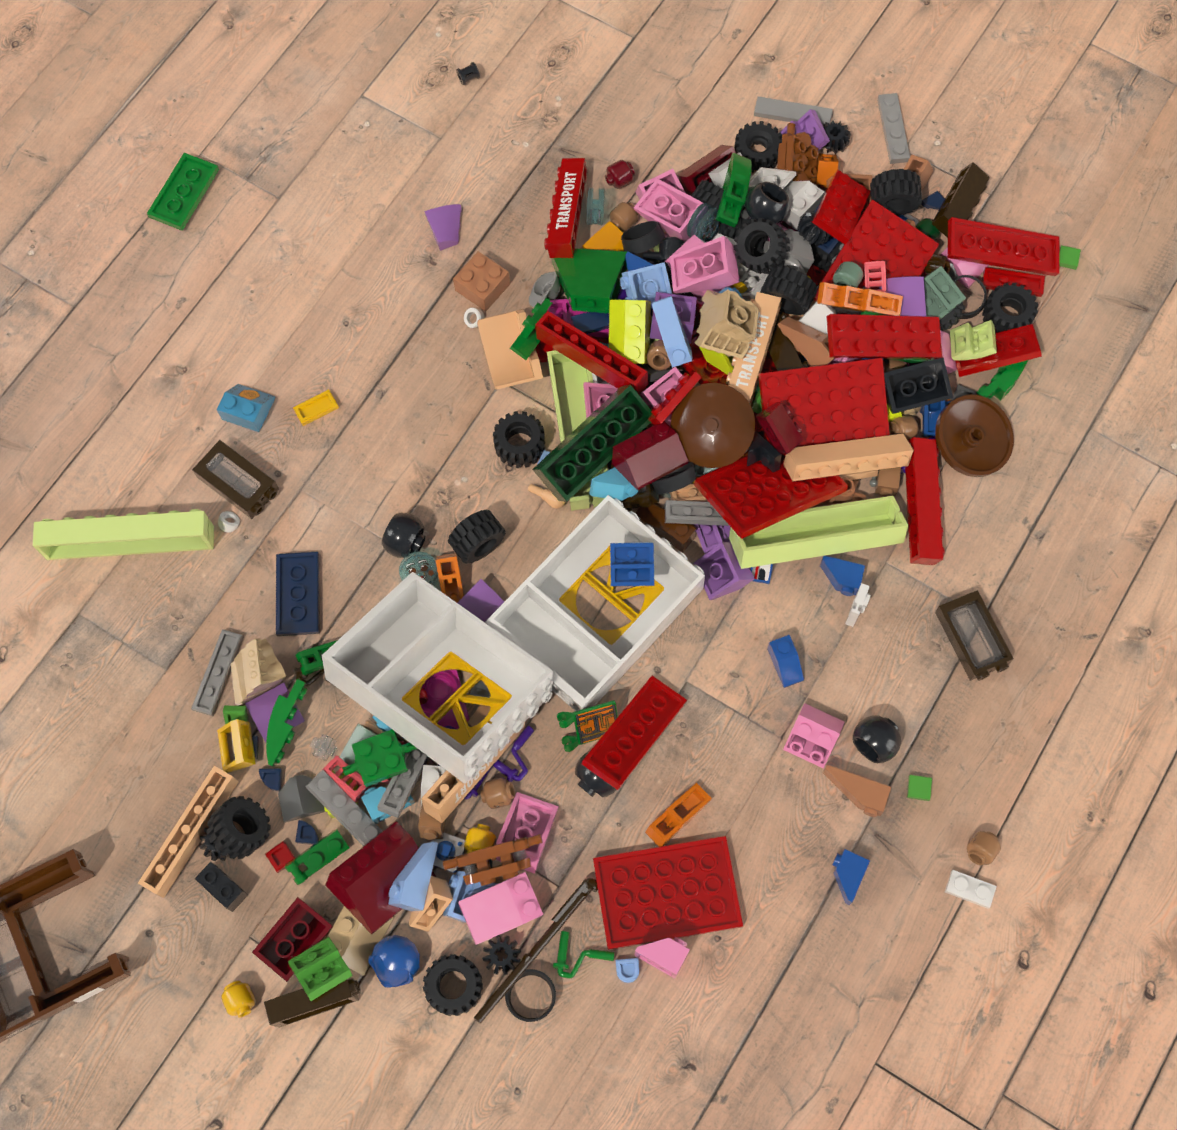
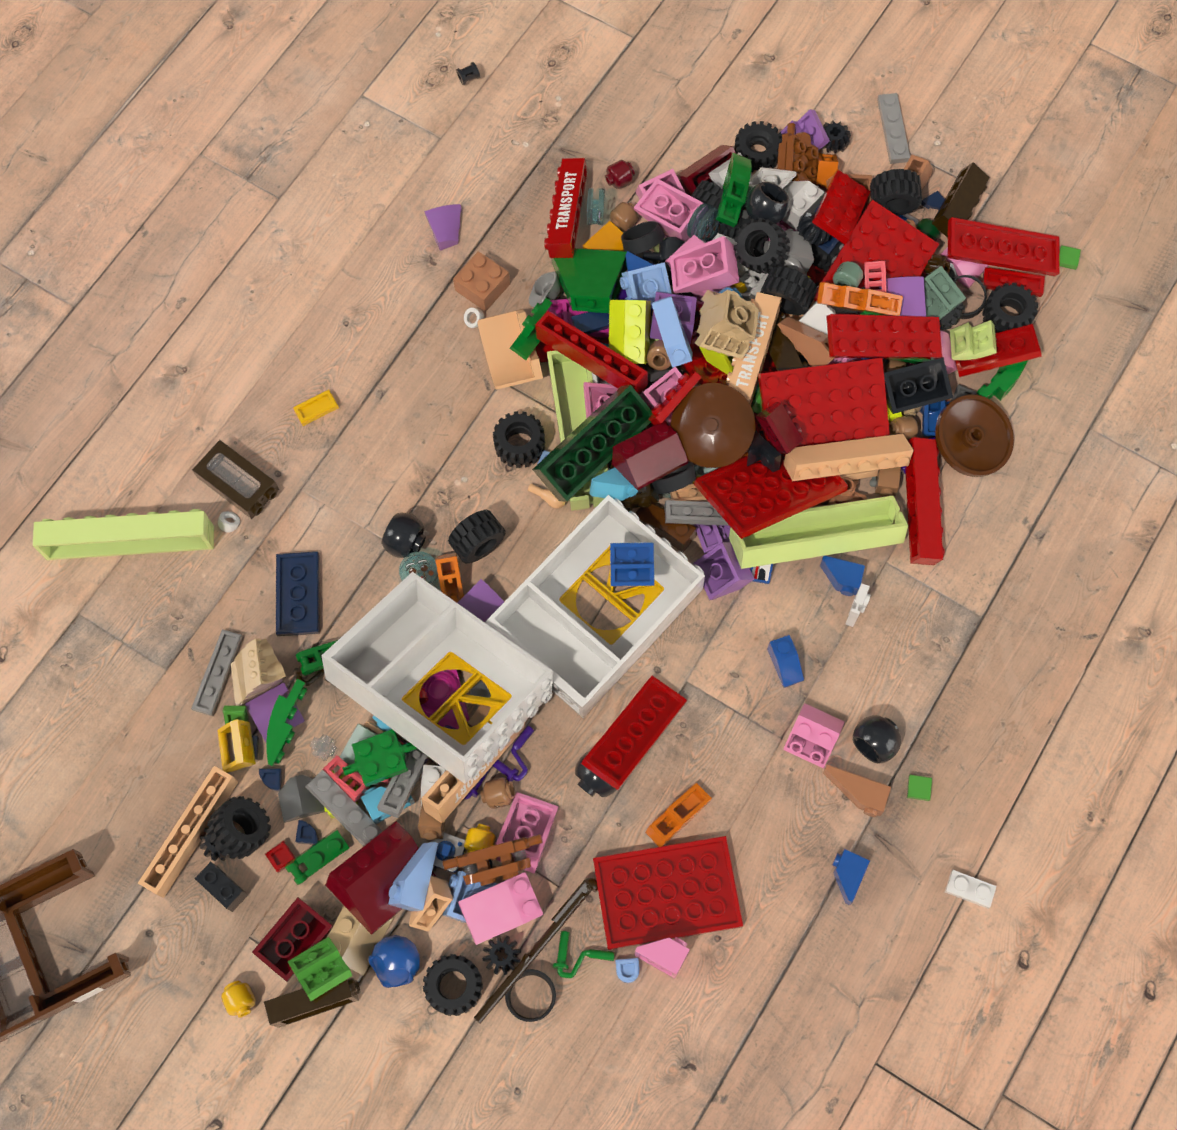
green plate [147,153,219,231] -> none
dark azure slope [216,384,275,432] -> none
flag [557,700,618,752] -> none
light grey tile [754,96,833,126] -> none
piece [935,590,1014,681] -> none
medium nougat head [966,831,1001,865] -> none

